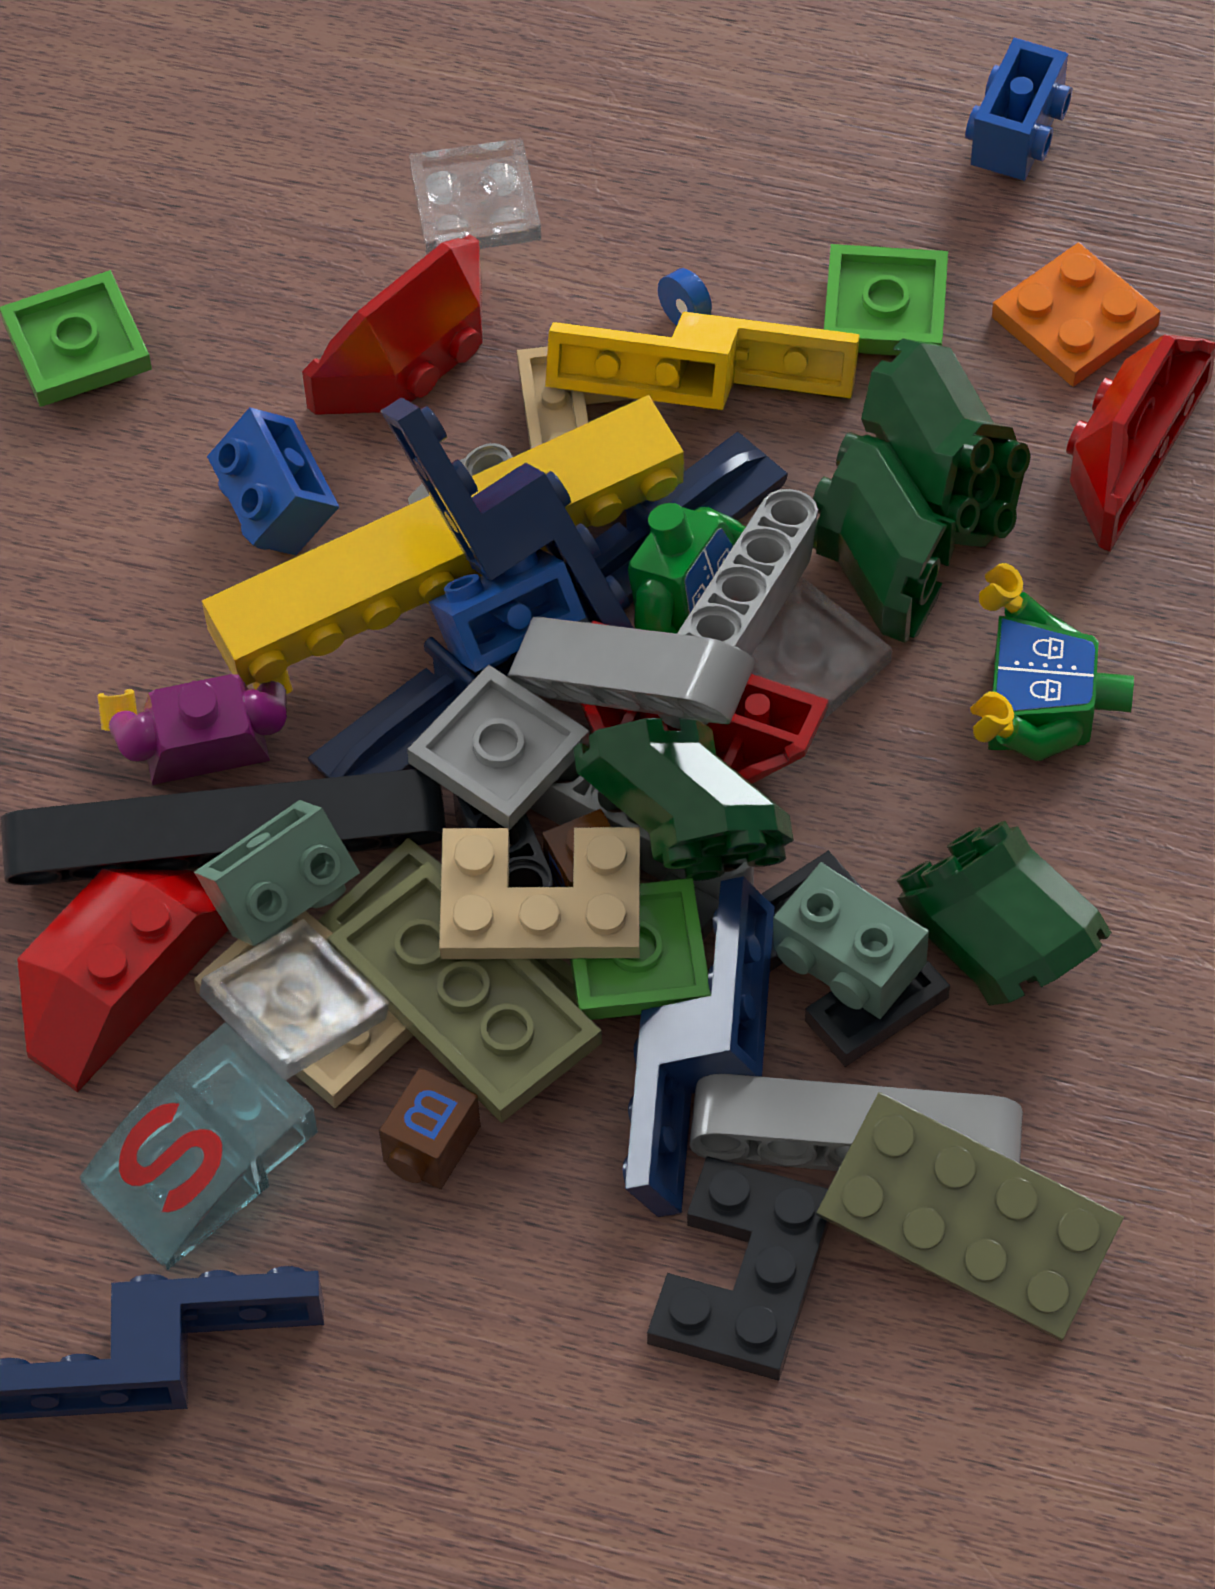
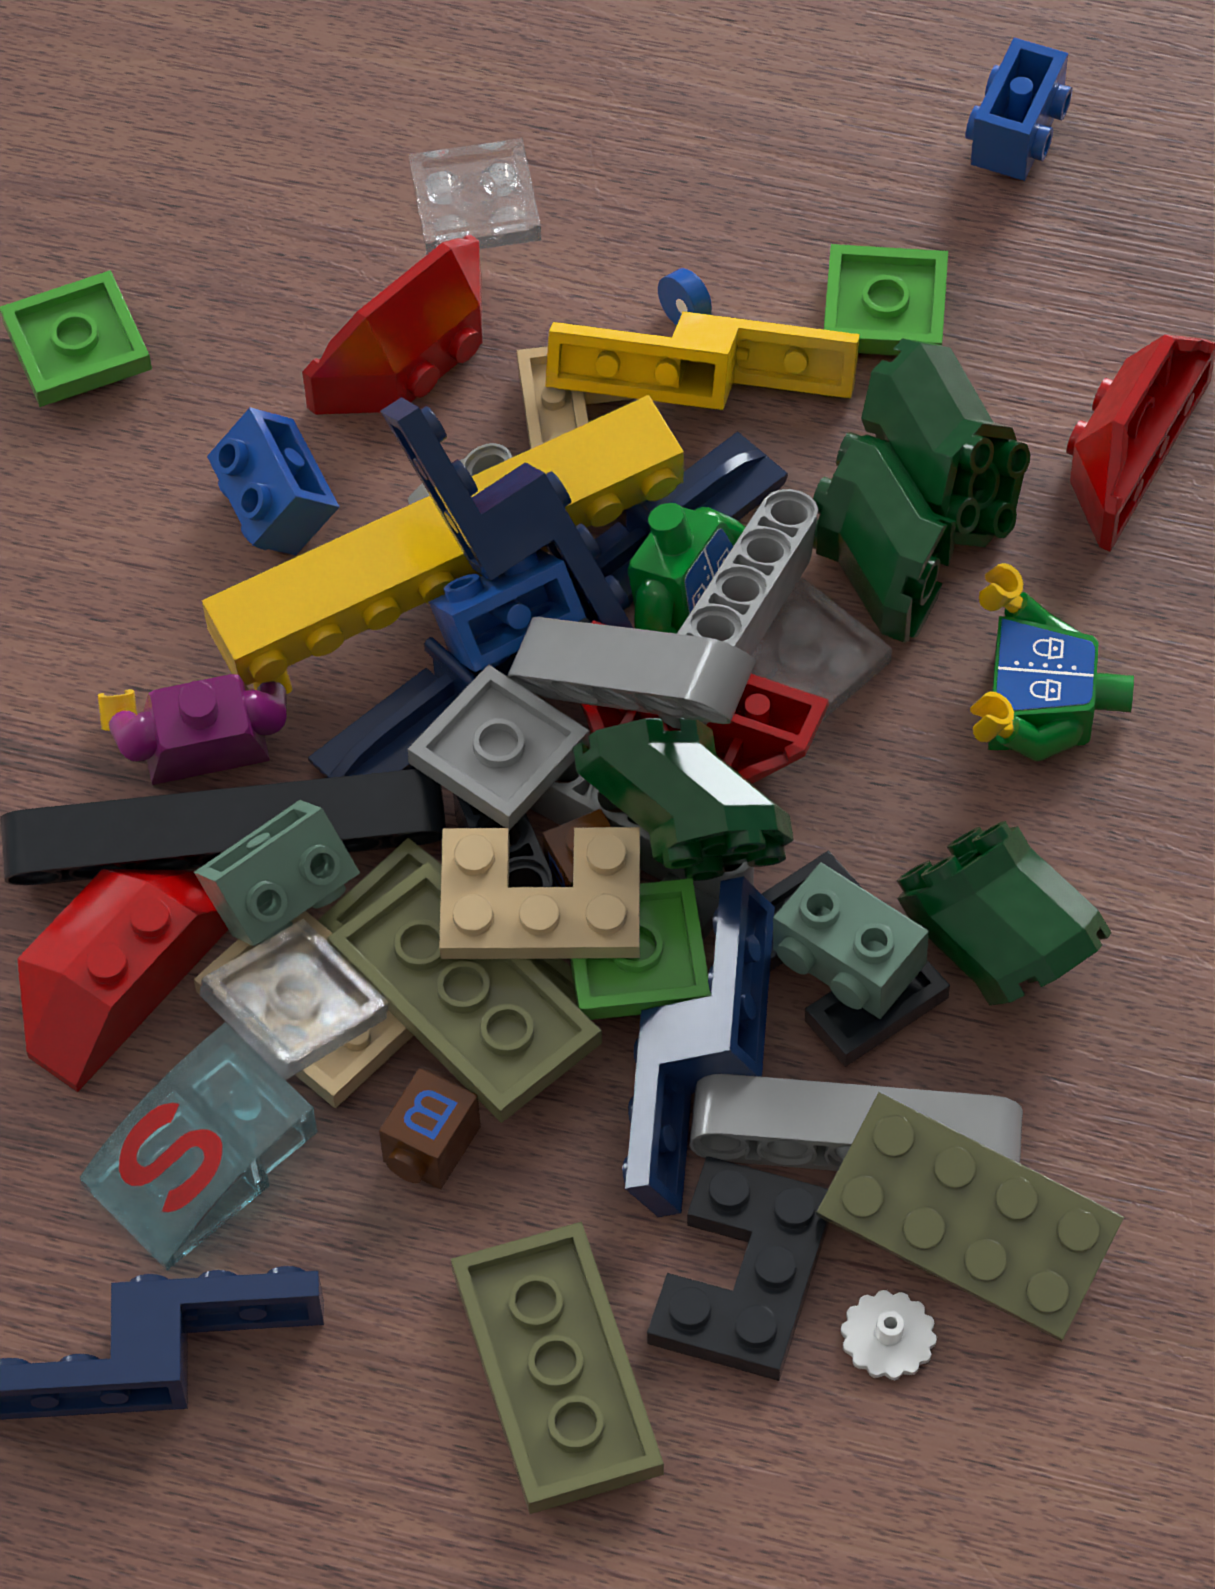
orange plate [992,242,1161,387] -> none
none -> olive plate [451,1221,664,1514]
none -> white piece [841,1290,937,1381]

